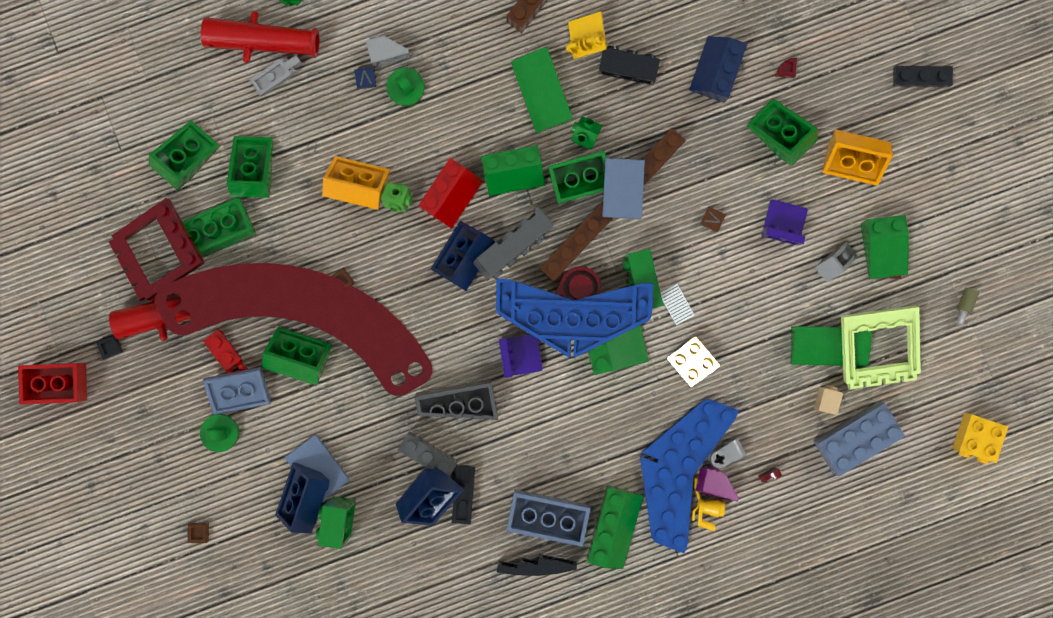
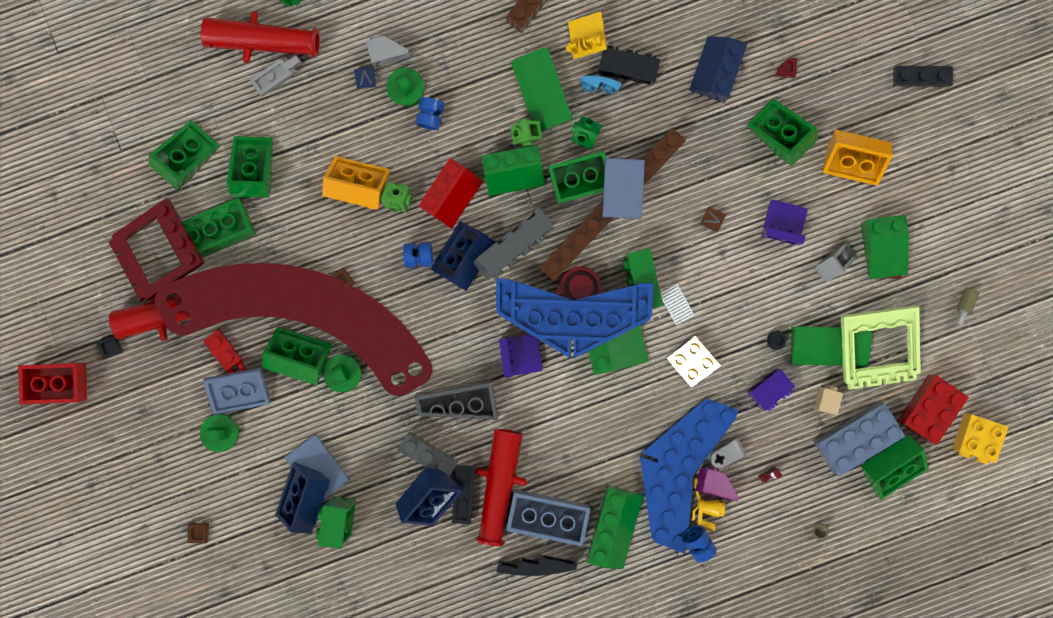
none -> green tile [323,354,362,393]
none -> blue wheel [403,242,433,268]
none -> blue wheel [415,97,445,130]
none -> red piece [475,428,527,546]
none -> bright green brick [510,119,543,148]
none -> dark azure slope [580,76,622,94]
none -> blue wheel [682,525,717,563]
none -> dark purple brick [747,368,795,411]
none -> black plate [767,331,786,350]
none -> olive hinge [812,523,829,540]
none -> green slope [861,434,929,500]
none -> red brick [897,374,969,445]

